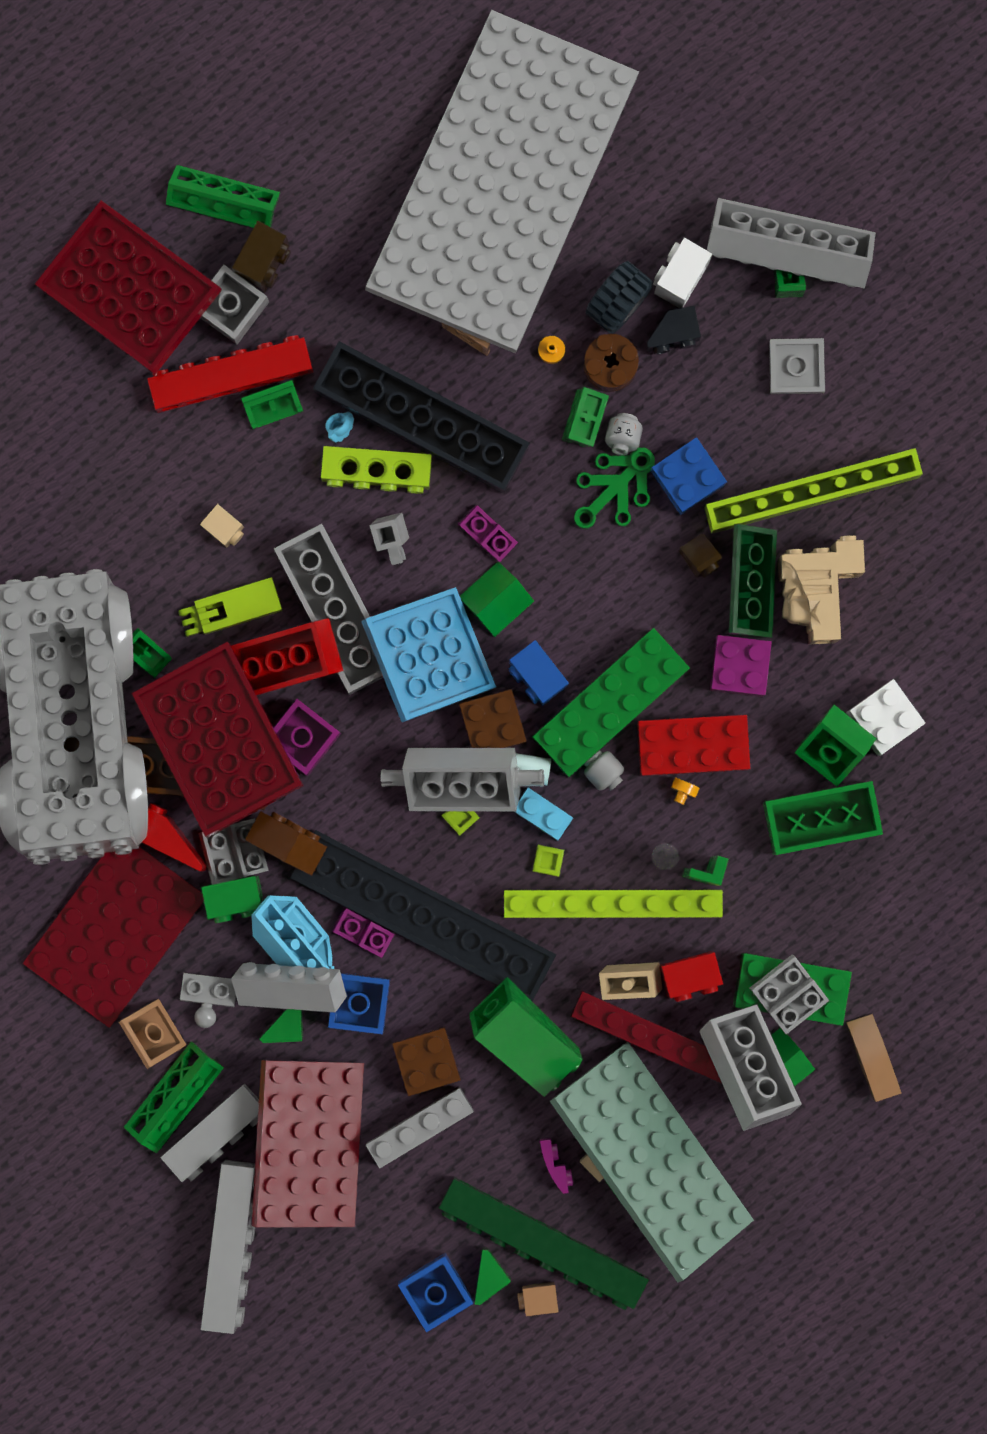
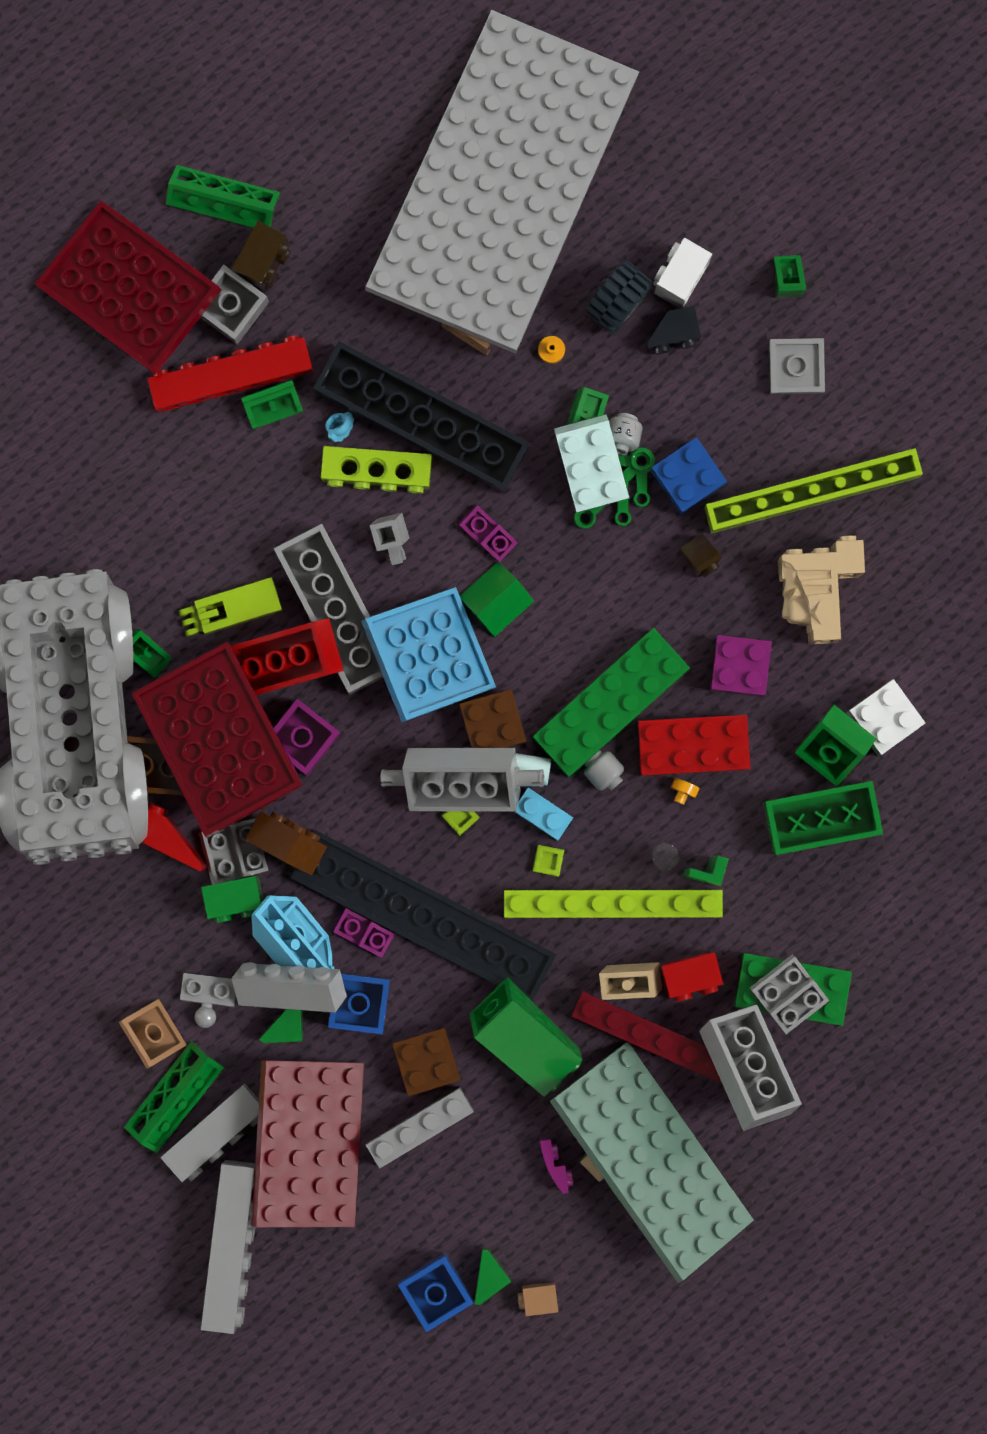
dark red plate [23,846,204,1028] -> none
tan brick [200,504,244,548] -> none
dark green brick [439,1177,649,1310] -> none
blue brick [508,640,569,706] -> none
reddish brown brick [584,334,639,392] -> none
light grey brick [707,198,876,288] -> none
dark green slope [729,524,777,639] -> none
green slope [771,1028,815,1087] -> none
medium nougat slope [846,1014,902,1102] -> none
none -> light aqua brick [554,415,629,512]

